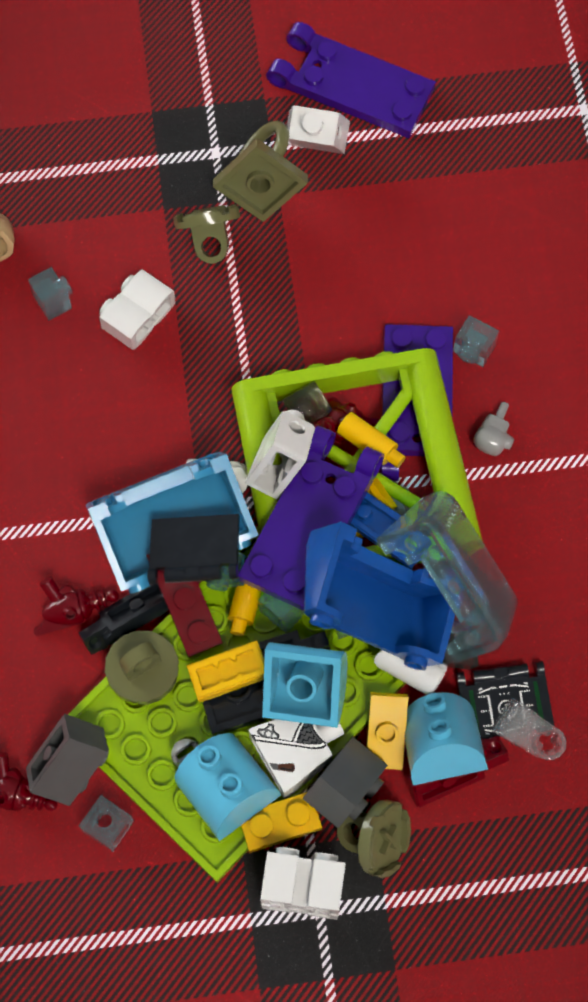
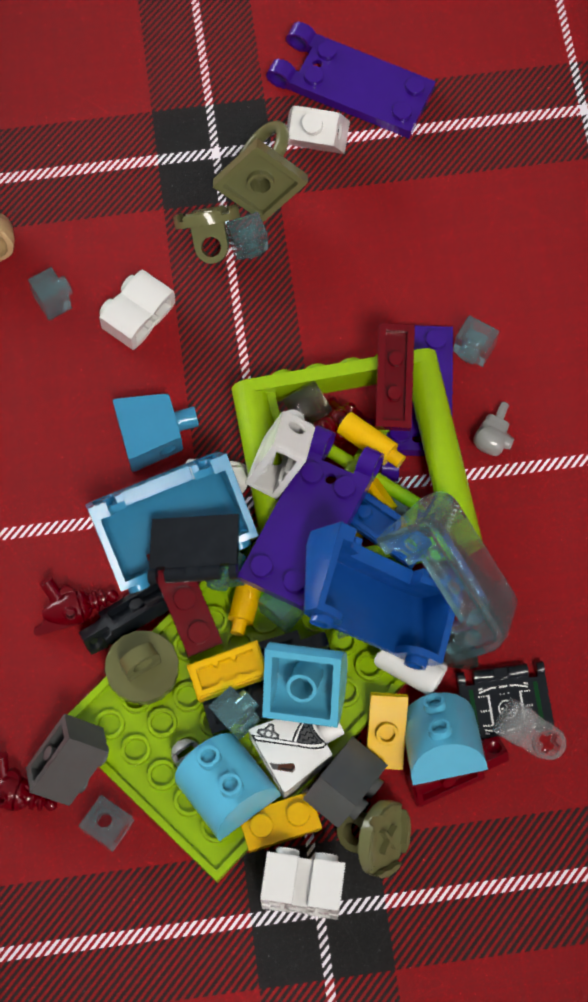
none -> dark azure torso [113,394,199,472]
none -> clear light blue plate [208,686,261,740]
none -> clear light blue plate [227,212,268,260]
none -> dark red plate [375,323,415,431]

